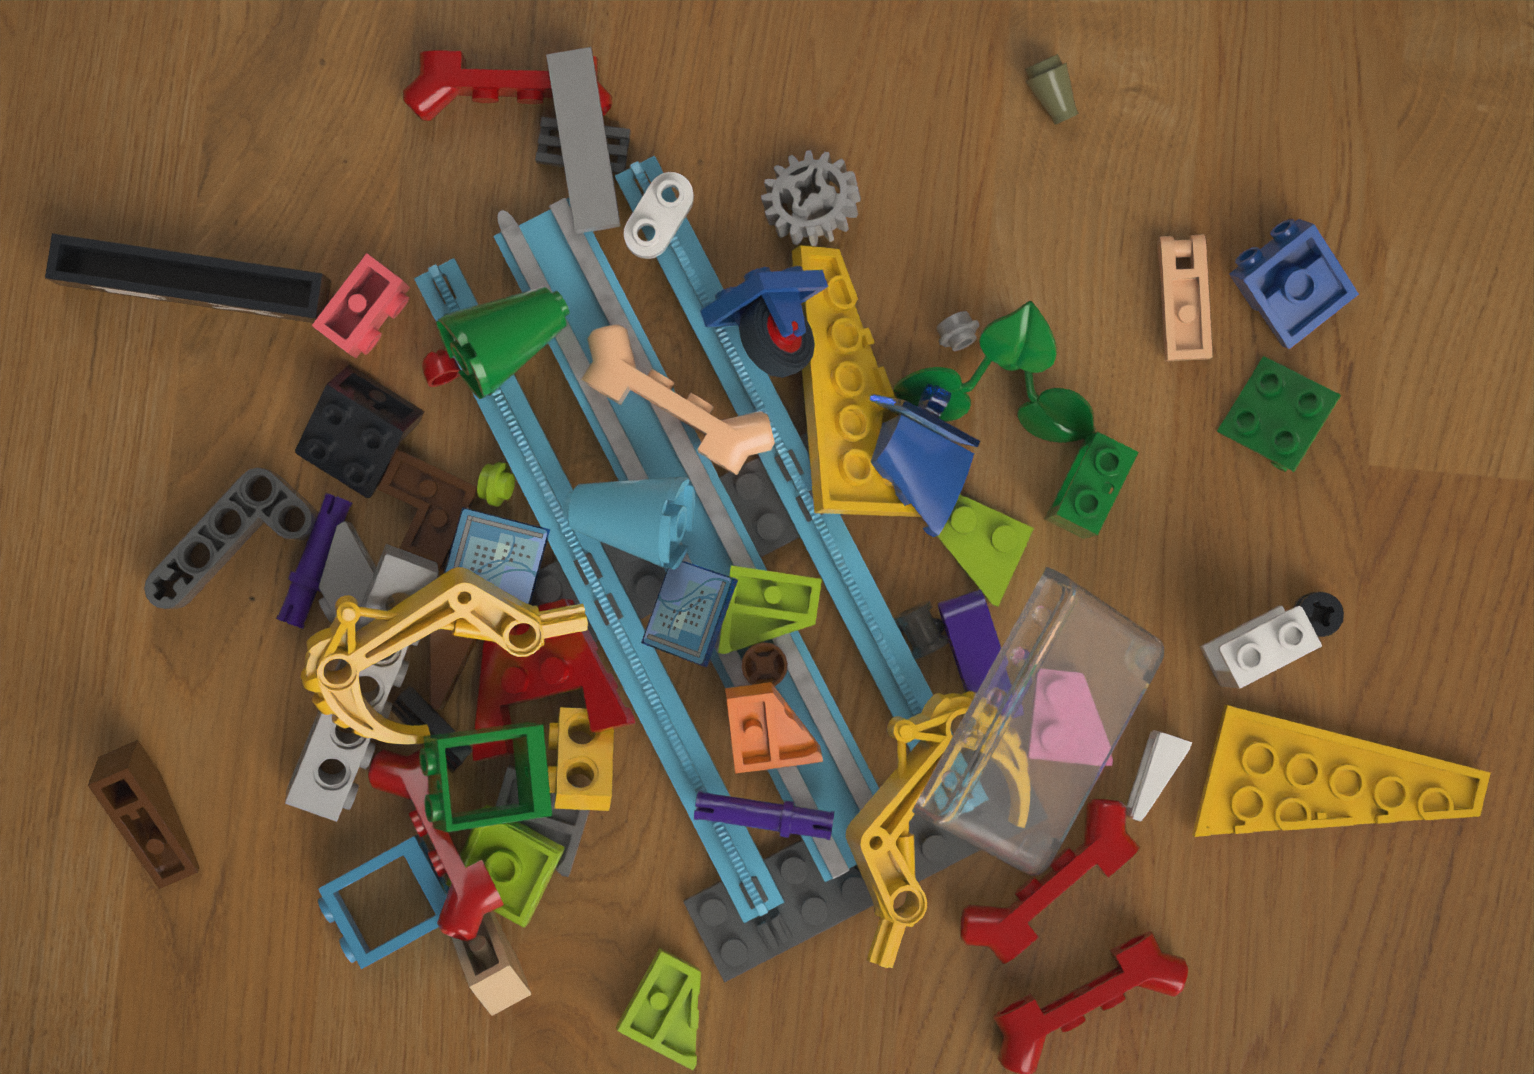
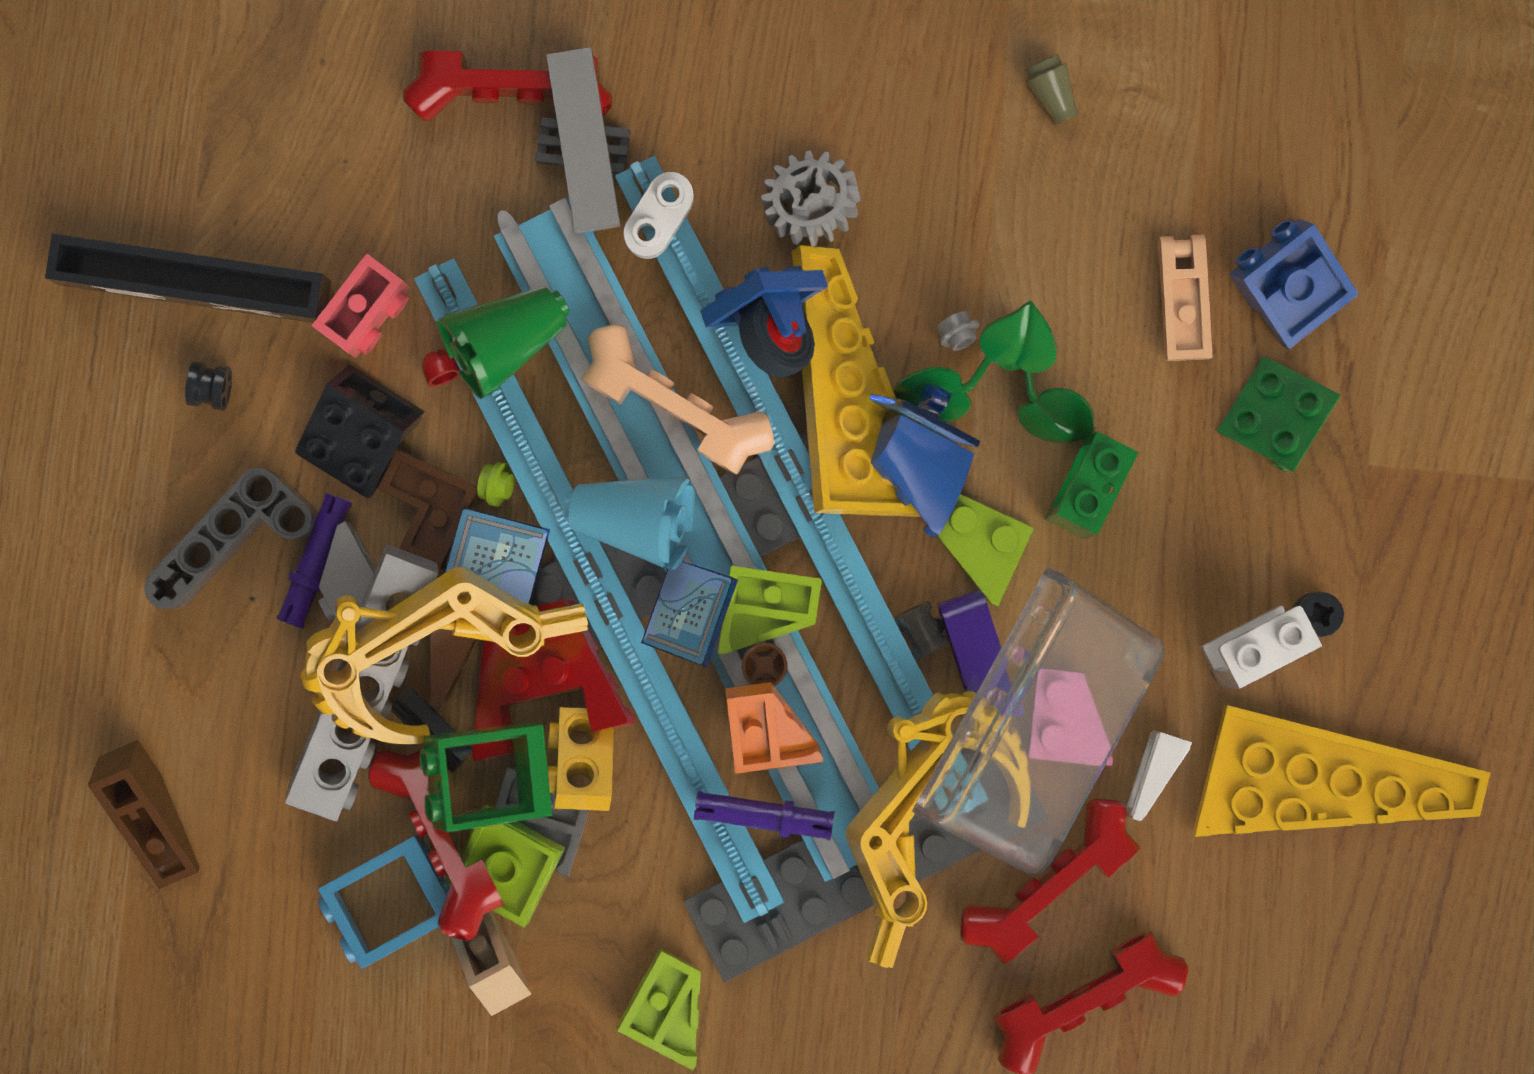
none -> black wheel [185,361,232,411]

